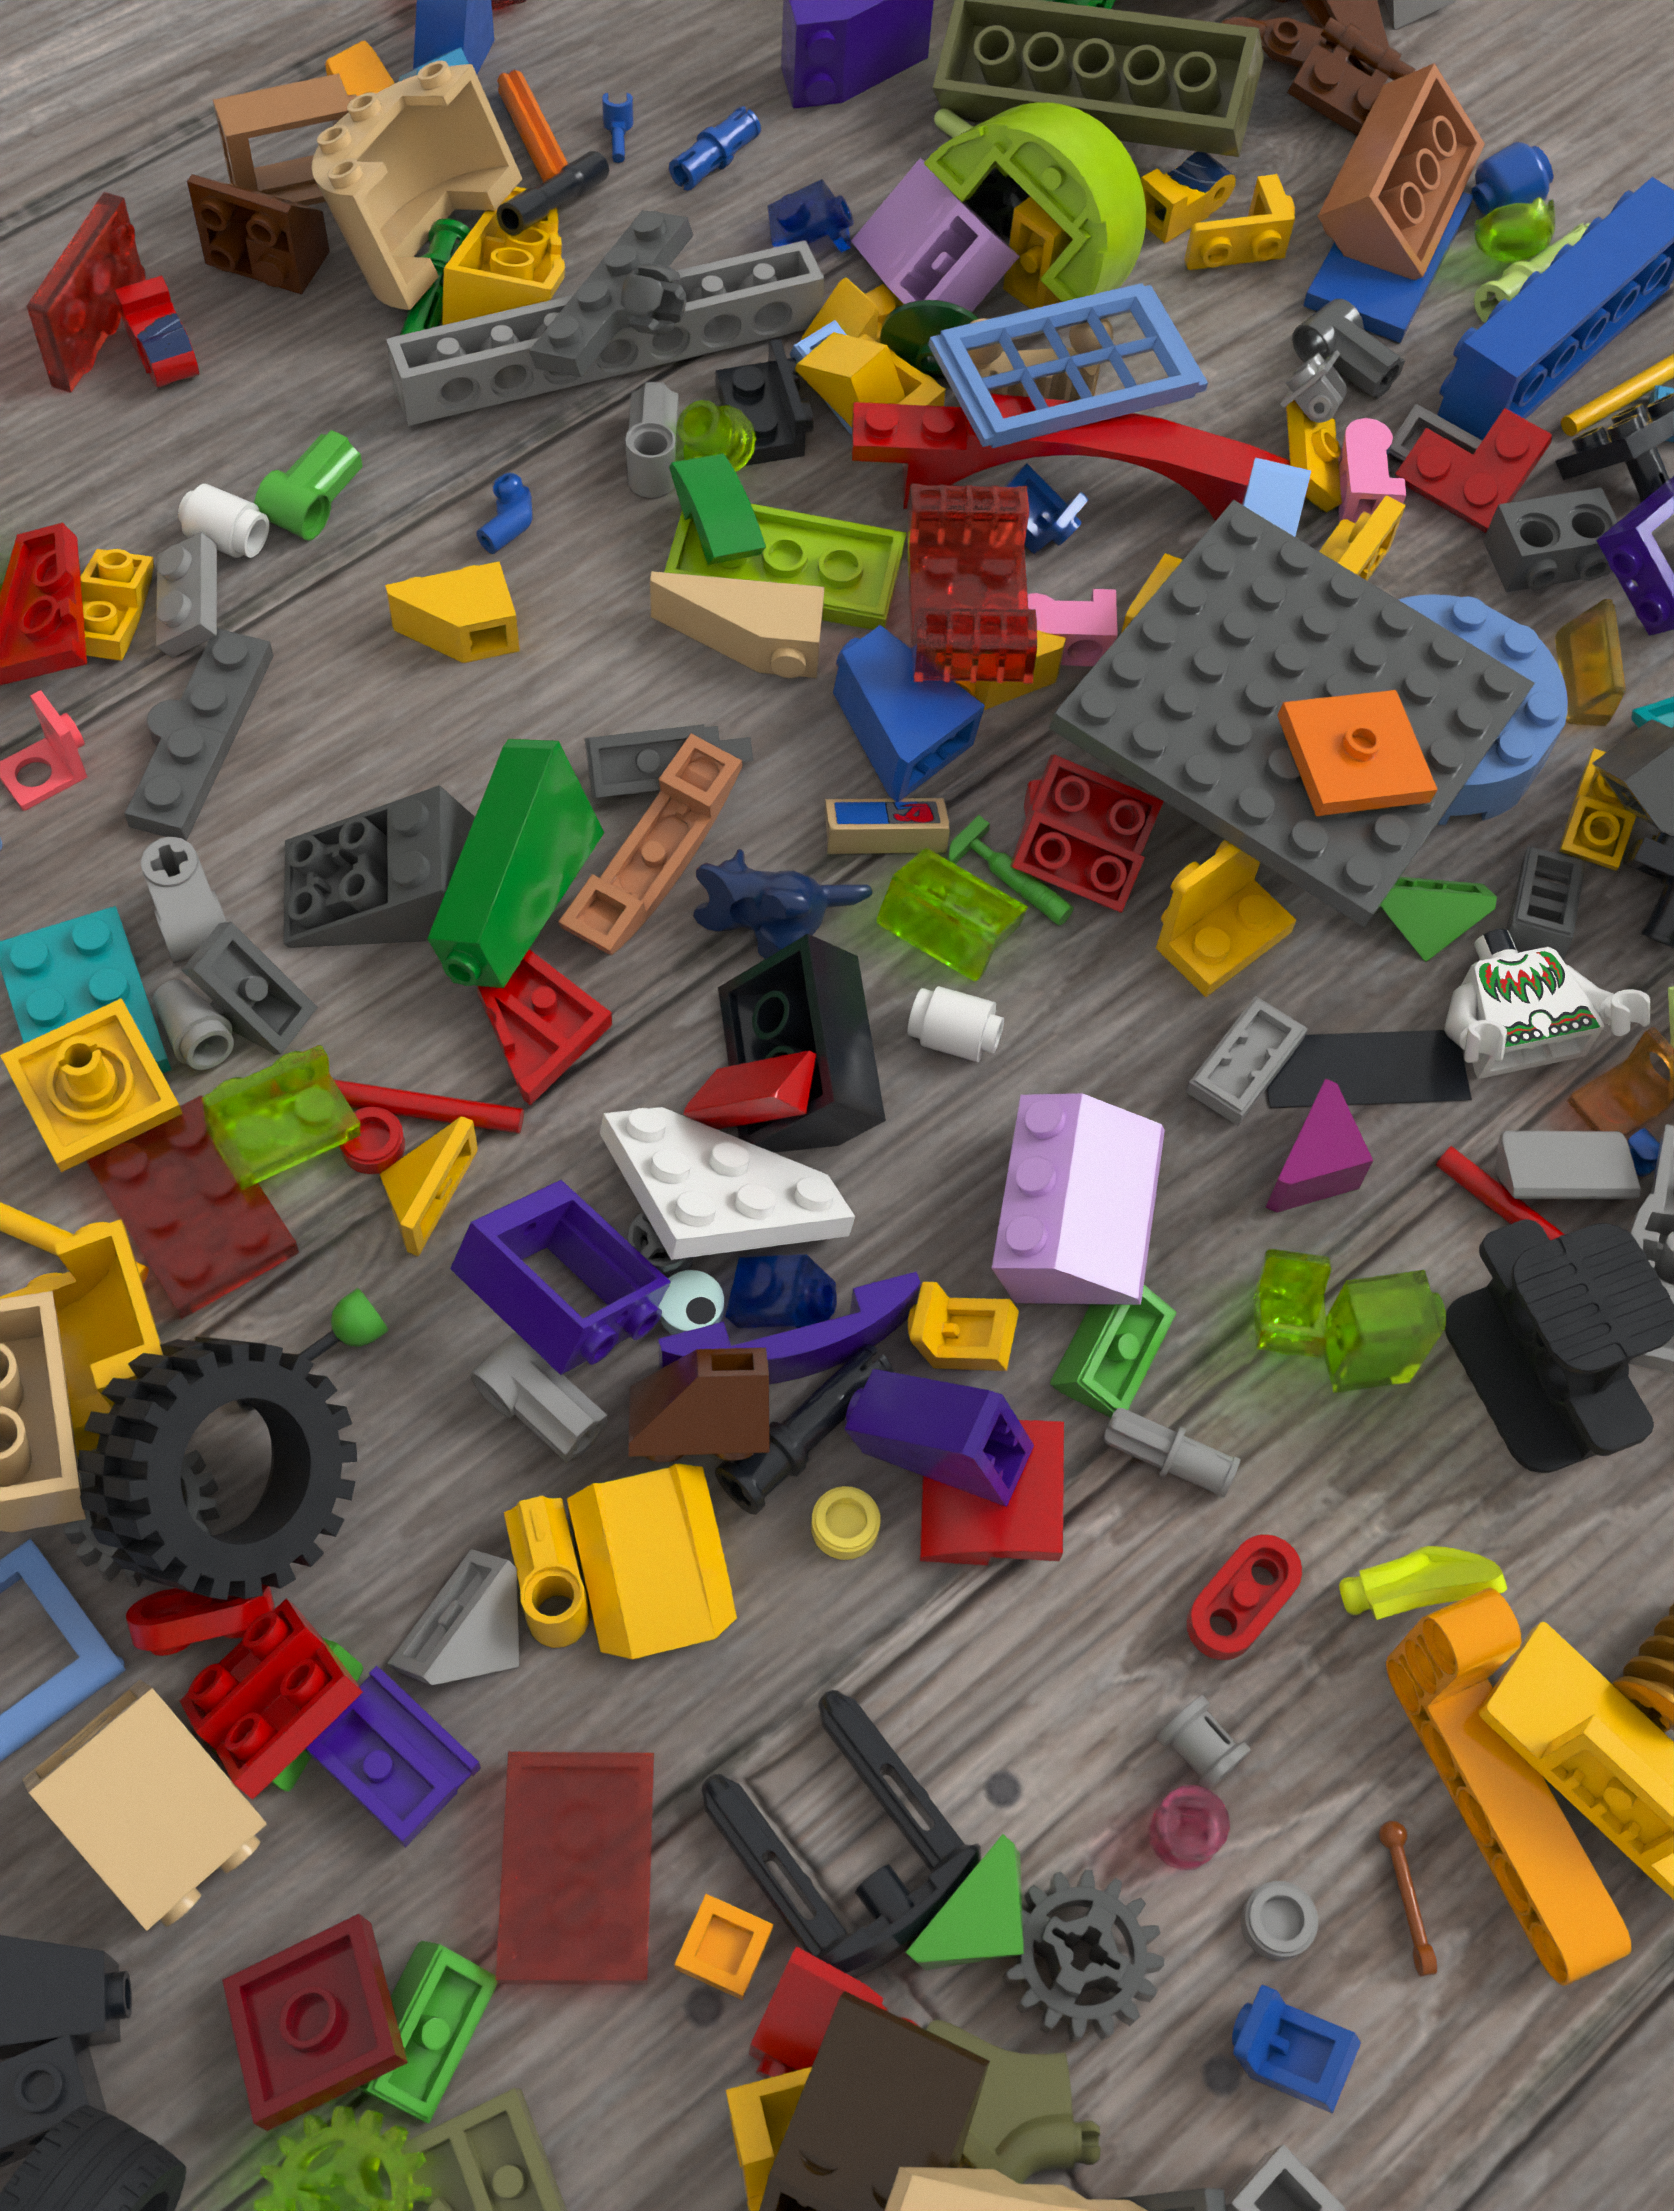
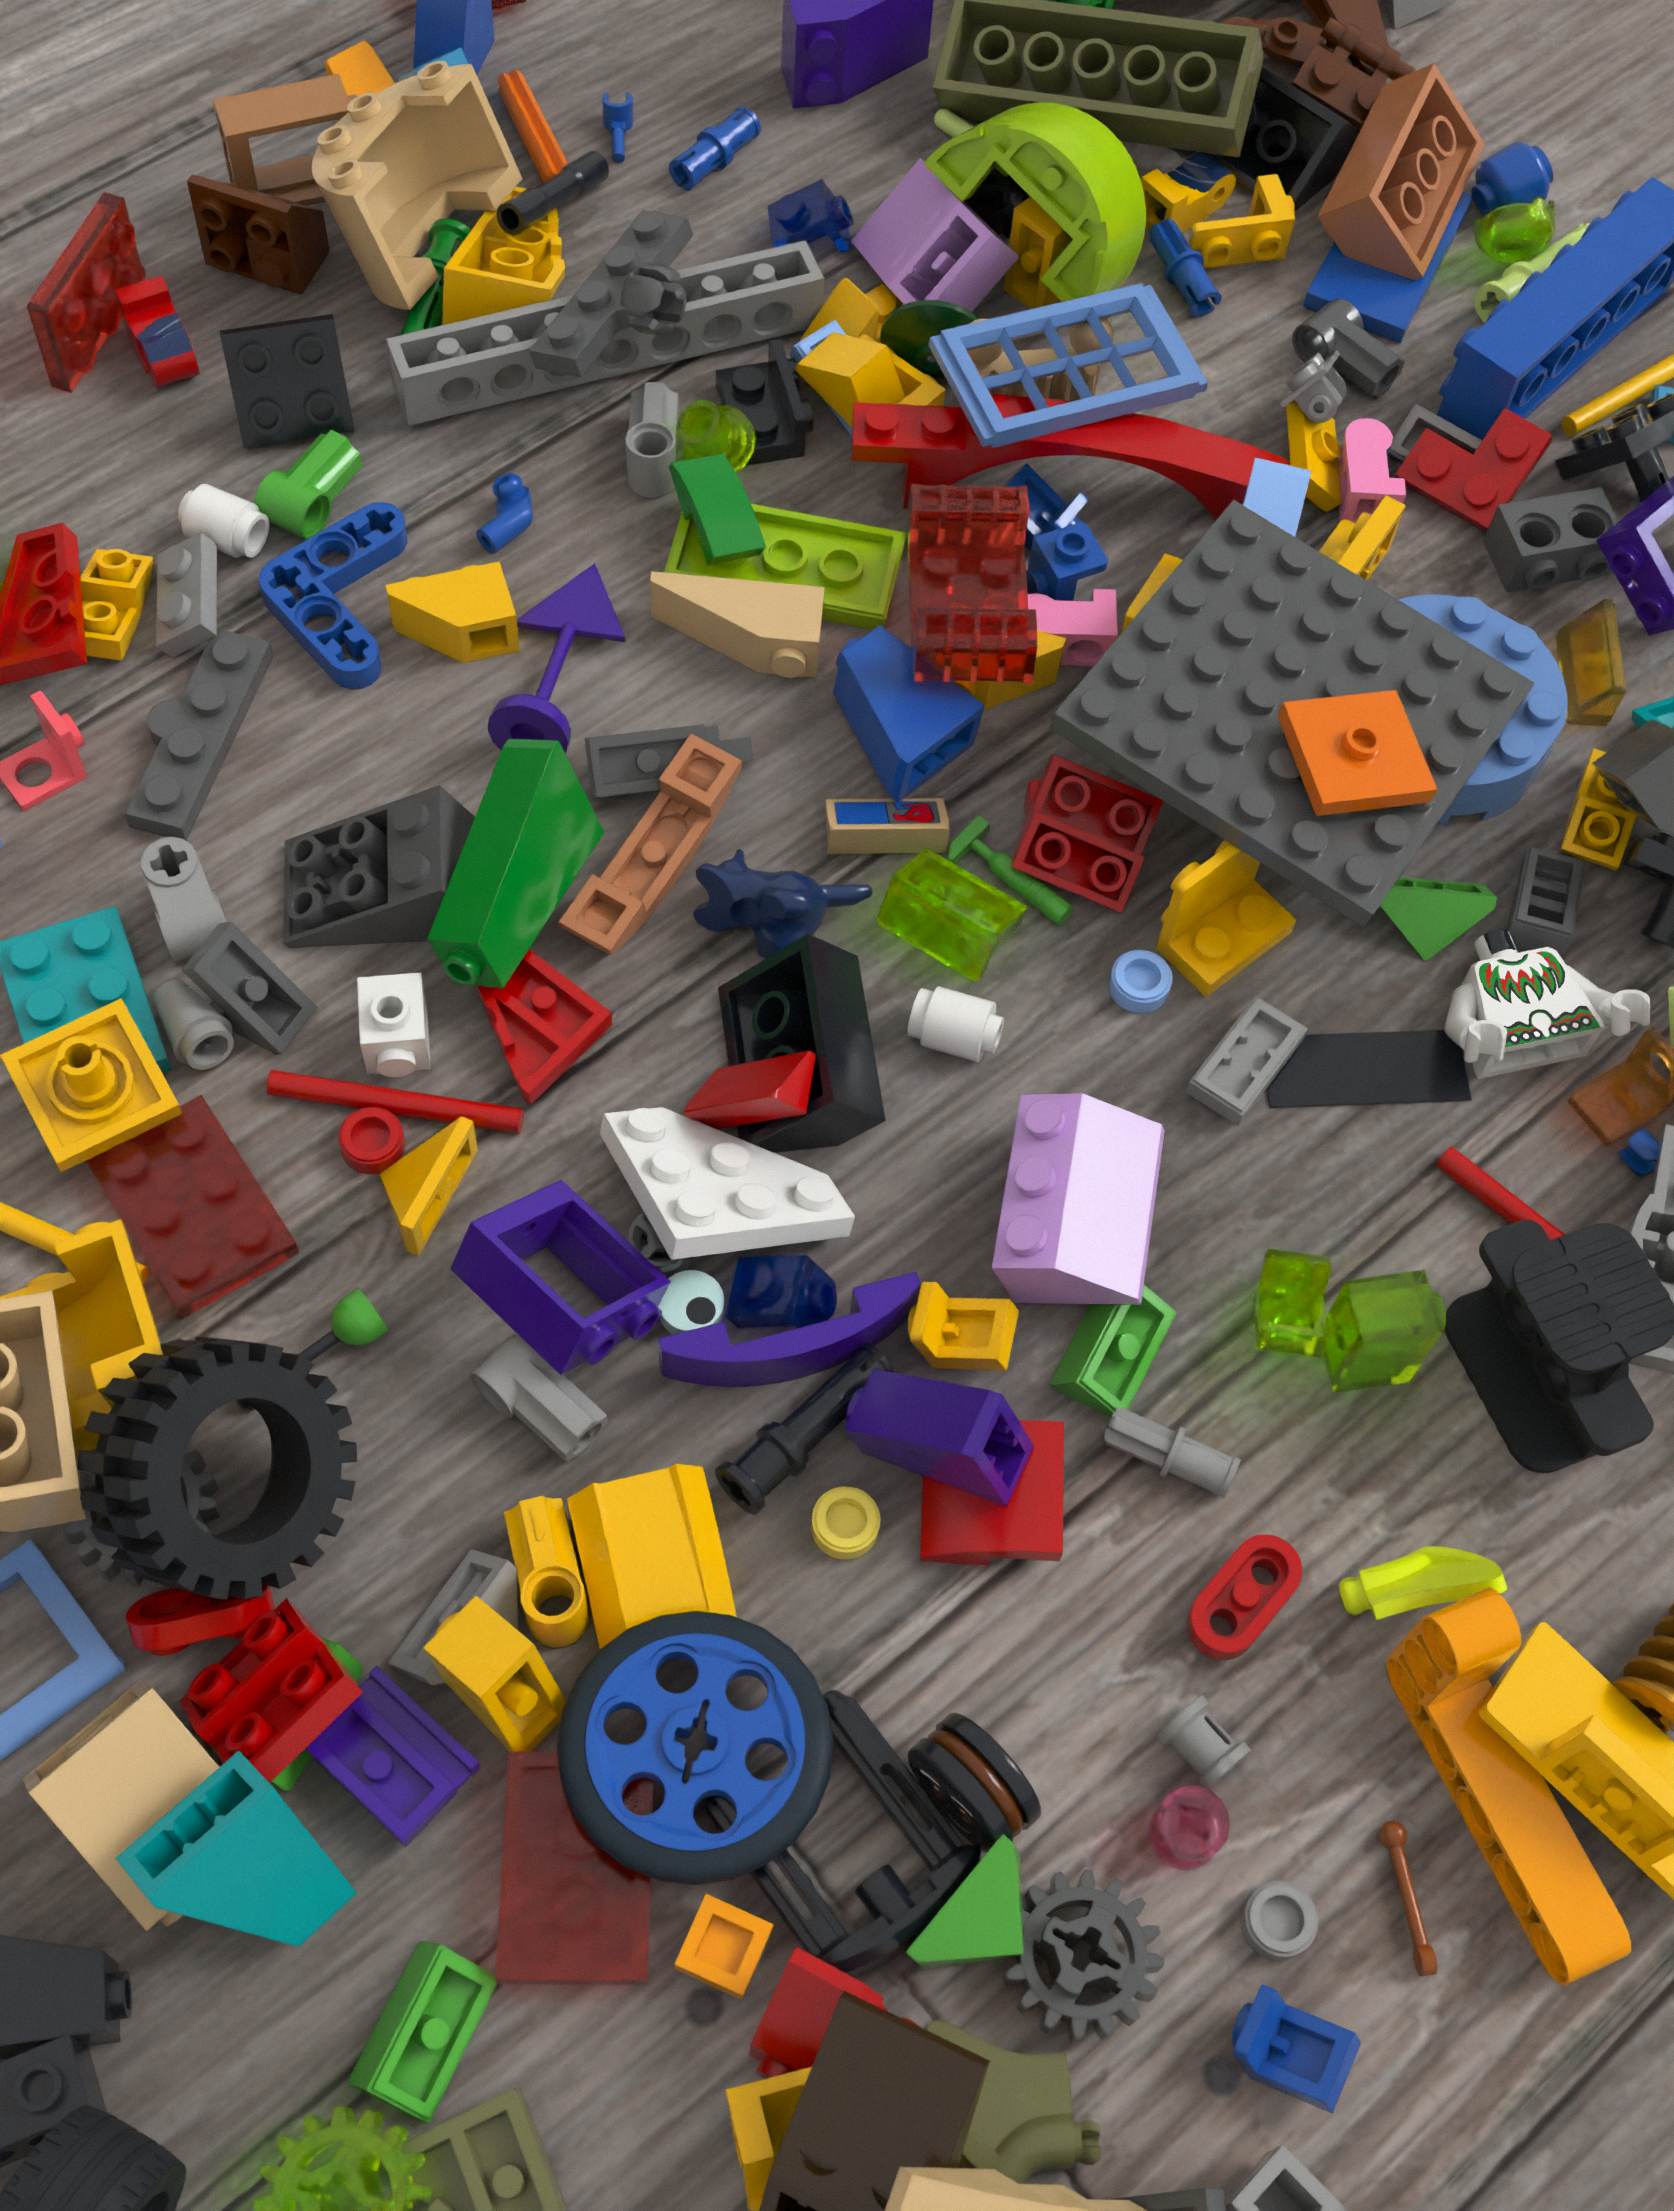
clear neon green bracket [202,1045,361,1190] -> none
dark red plate [222,1914,408,2131] -> none
reddish brown slope [628,1347,769,1462] -> none
magenta slope [1266,1078,1373,1213] -> none
light grey slope [1495,1131,1641,1199] -> none
none -> teal slope [115,1751,357,1947]
none -> black plate [220,314,355,448]
none -> blue beam [259,502,408,689]
none -> white brick [357,972,431,1077]
none -> yellow slope [423,1596,566,1762]
none -> dark purple piece [487,563,626,753]
none -> wedge [557,1611,834,1885]
none -> black head [907,1713,1041,1853]
none -> blue bracket [1023,522,1108,601]
none -> light blue tile [1108,950,1172,1013]
none -> blue axle [1150,219,1222,317]
none -> black slope [1192,67,1360,211]

